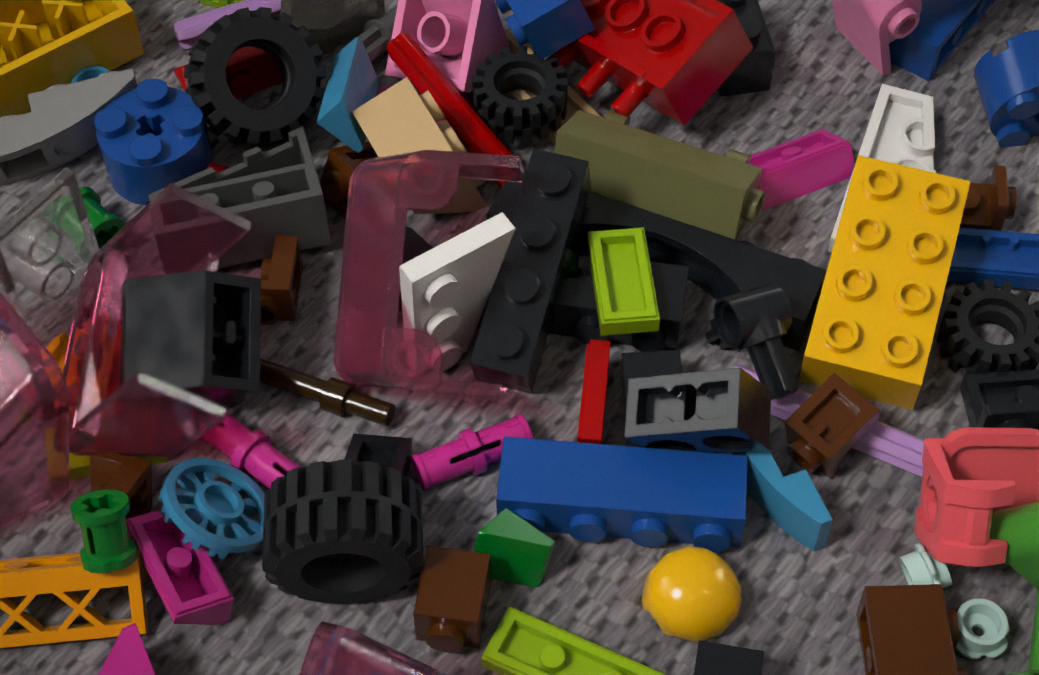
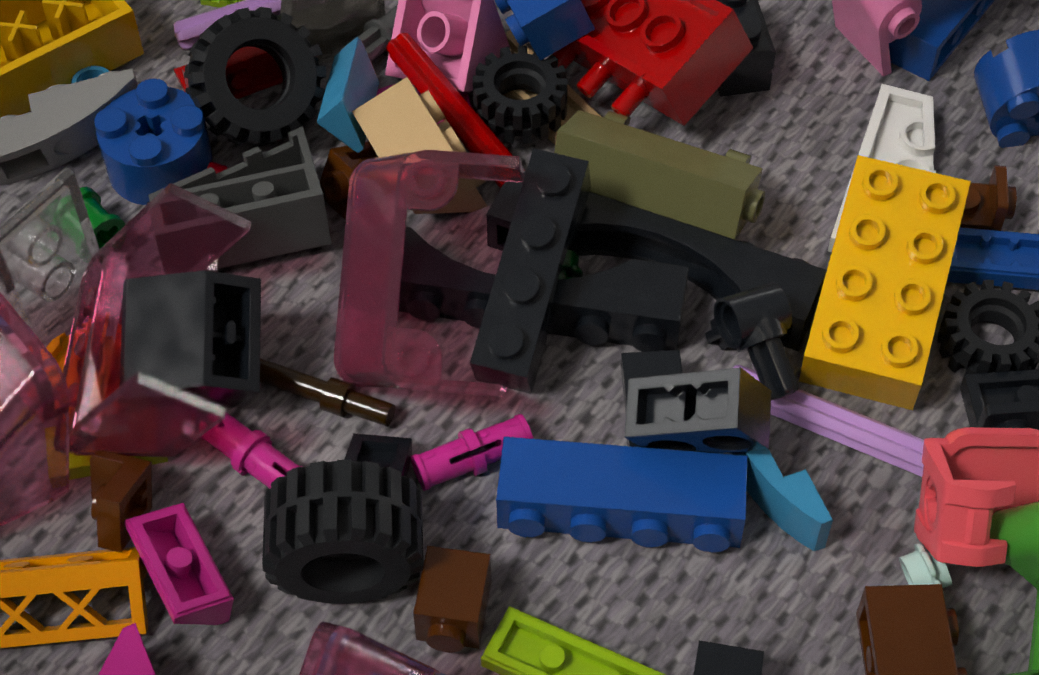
green bush [70,489,138,574] -> none
dark azure wheel [159,458,265,559] -> none
reddish brown bracket [261,235,303,325] -> none
white wing [399,212,516,378] -> none
green slope [473,508,555,587] -> none
red tile [577,339,611,444] -> none
lime tile [587,227,660,336] -> none
yellow hair [642,546,742,643] -> none
dark pink slope [749,129,855,210] -> none
reddish brown bracket [785,373,880,479] -> none
light aqua plate [955,598,1010,660] -> none

